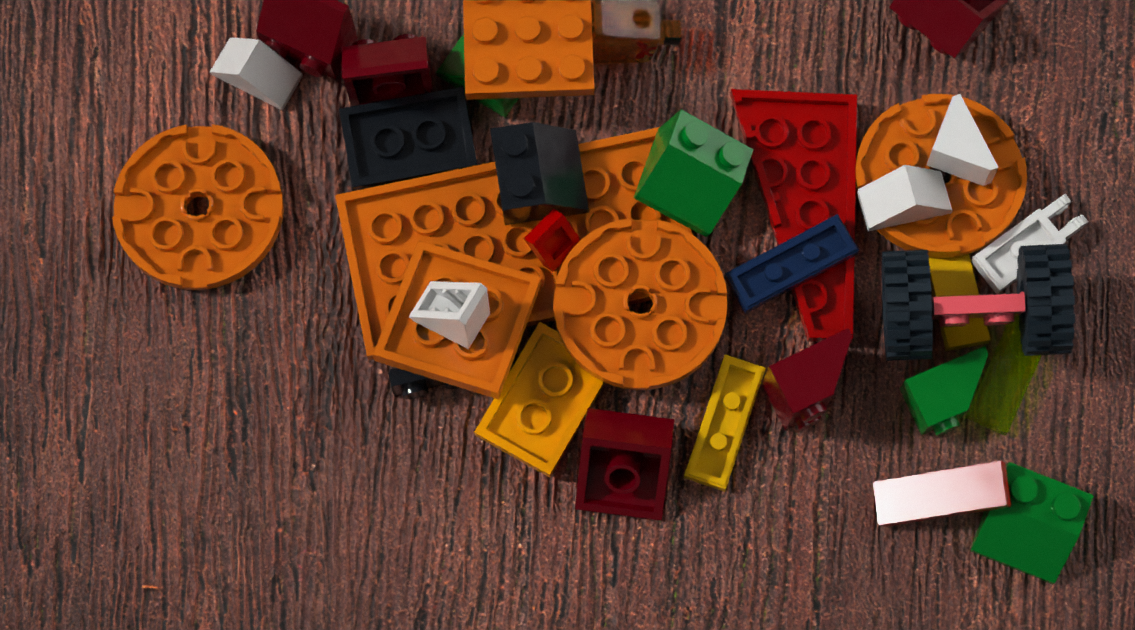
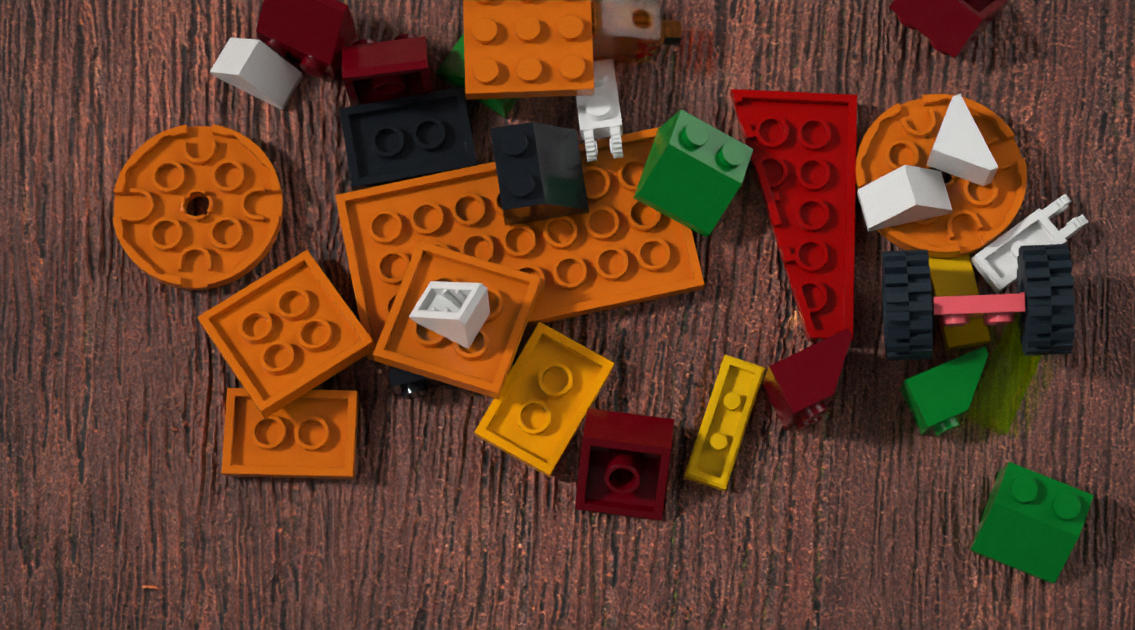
red plate [523,209,581,272] -> none
orange plate [553,218,727,390] -> none
dark blue tile [724,214,859,314] -> none
tile [873,460,1011,527] -> none
none -> orange plate [197,250,376,419]
none -> orange plate [221,388,359,480]
none -> white hinge [576,59,623,162]

